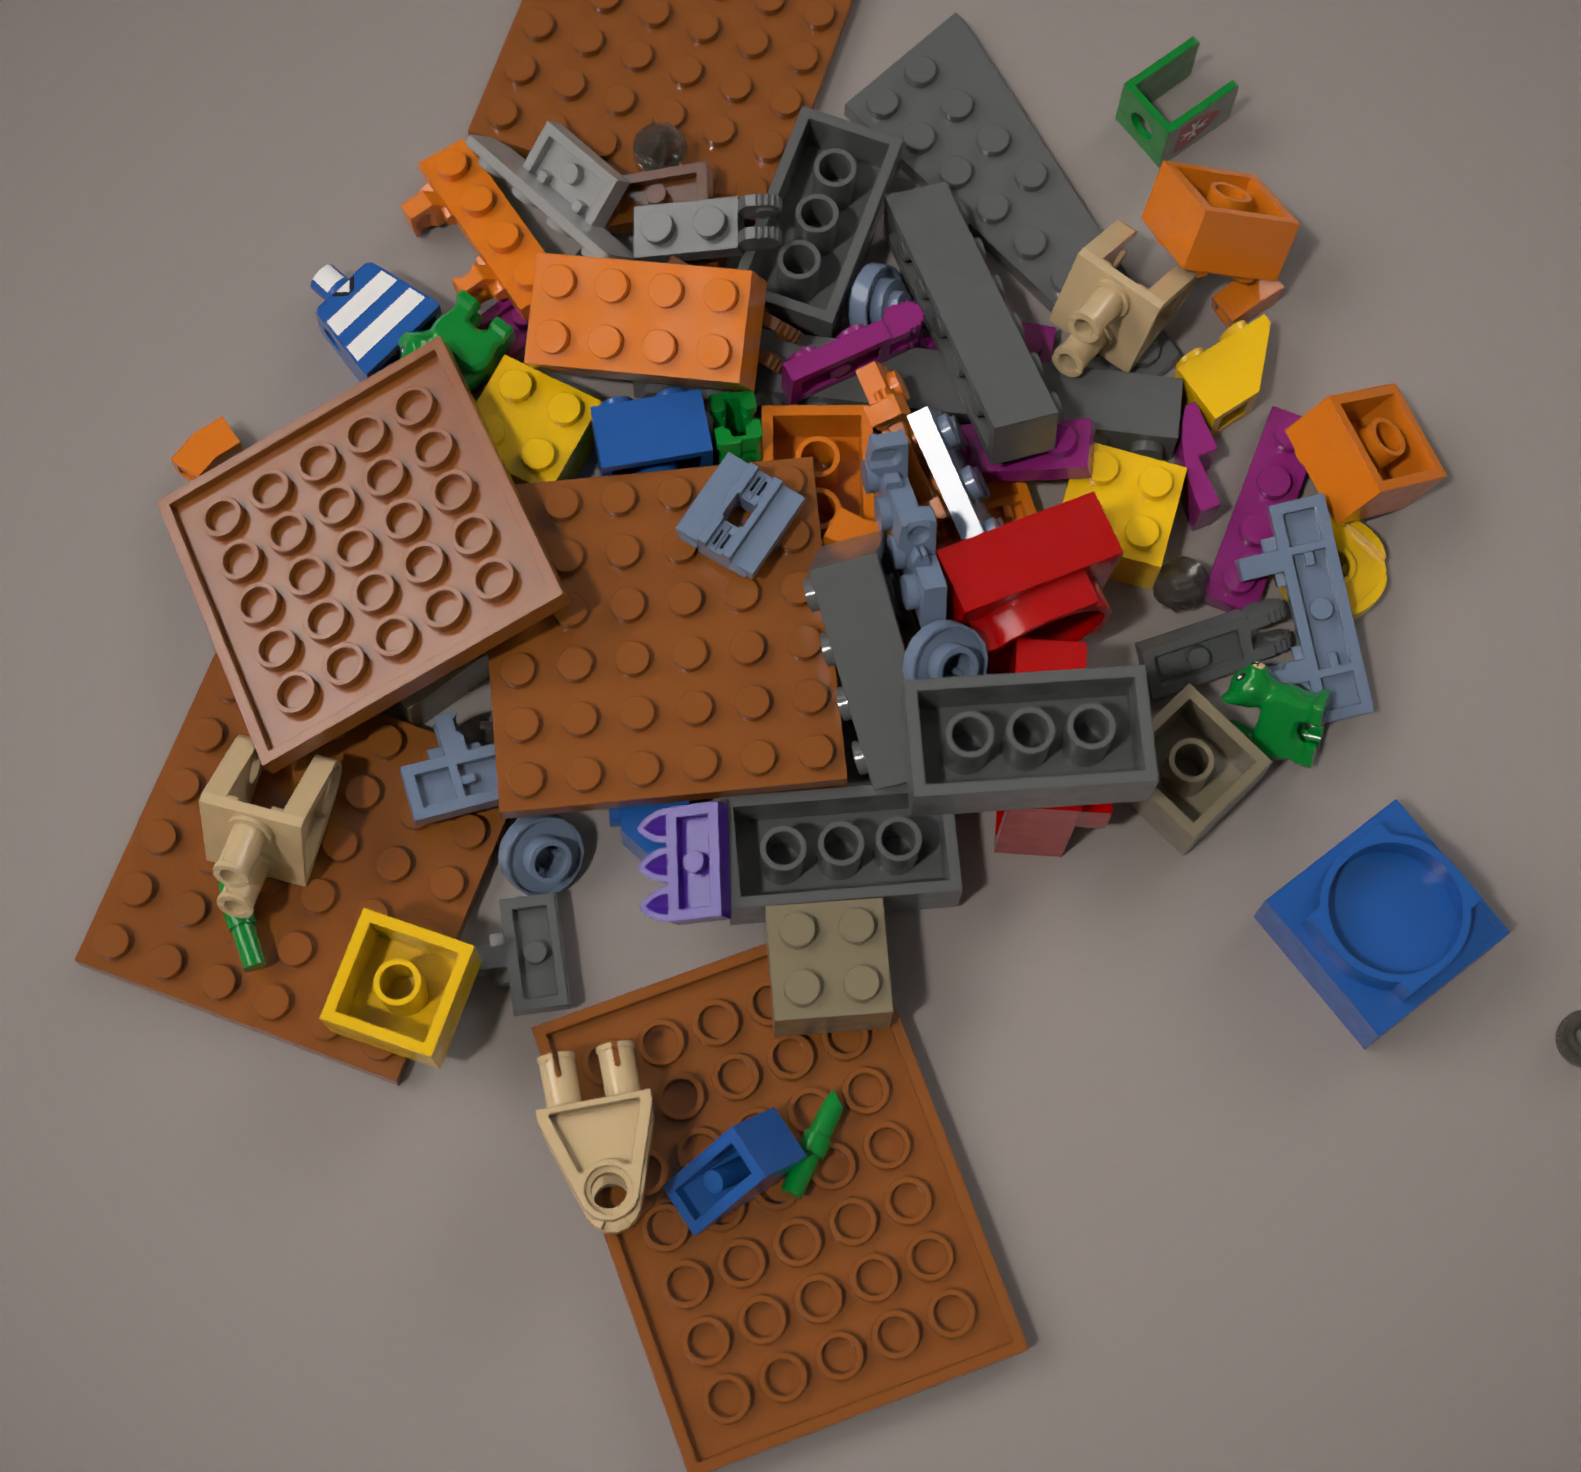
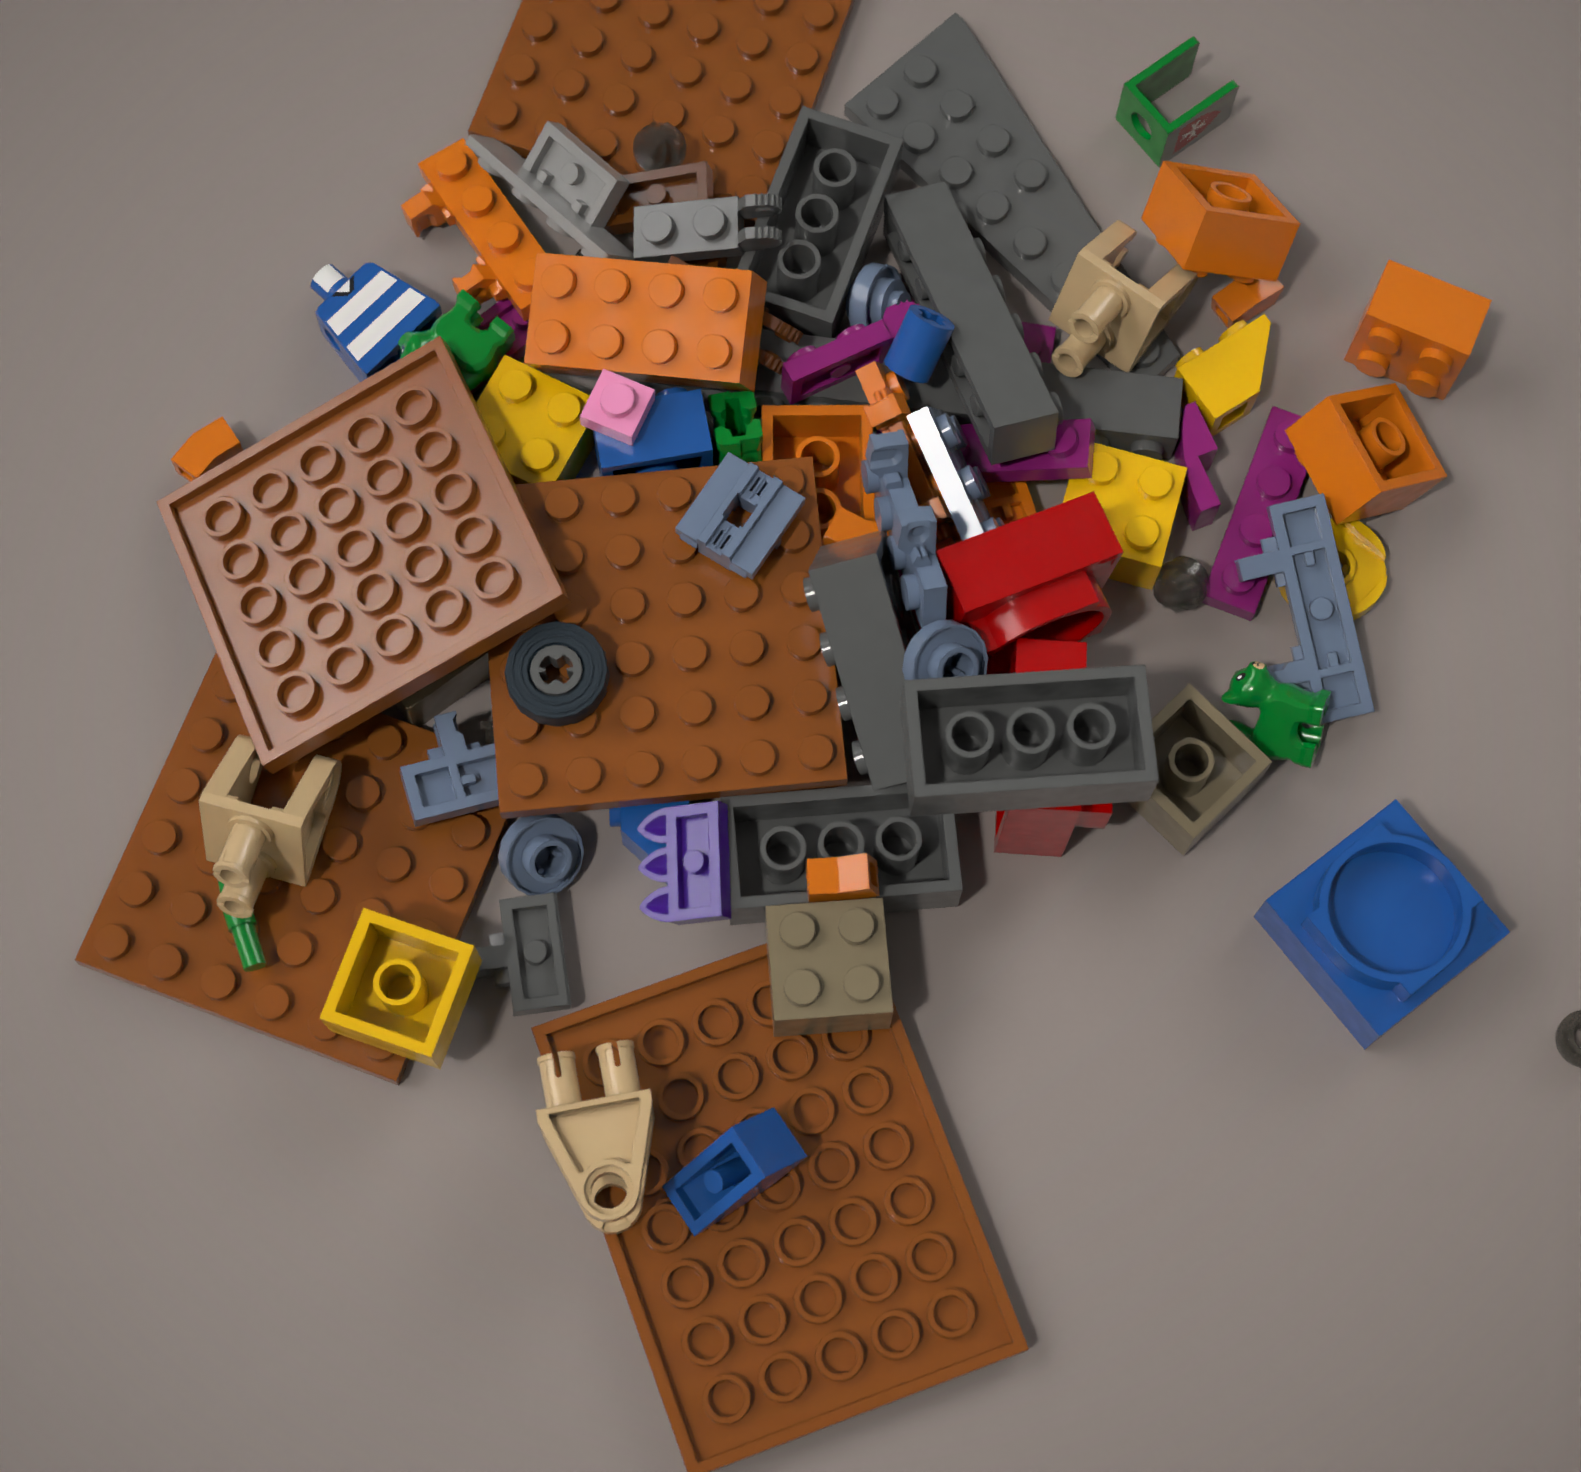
green piece [780,1089,844,1200] -> none
dark grey hinge [1134,598,1293,700] -> none
none -> black bush [504,621,610,727]
none -> bright pink plate [580,369,655,446]
none -> orange piece [806,853,880,903]
none -> blue piece [884,305,955,383]
none -> orange brick [1344,259,1492,401]

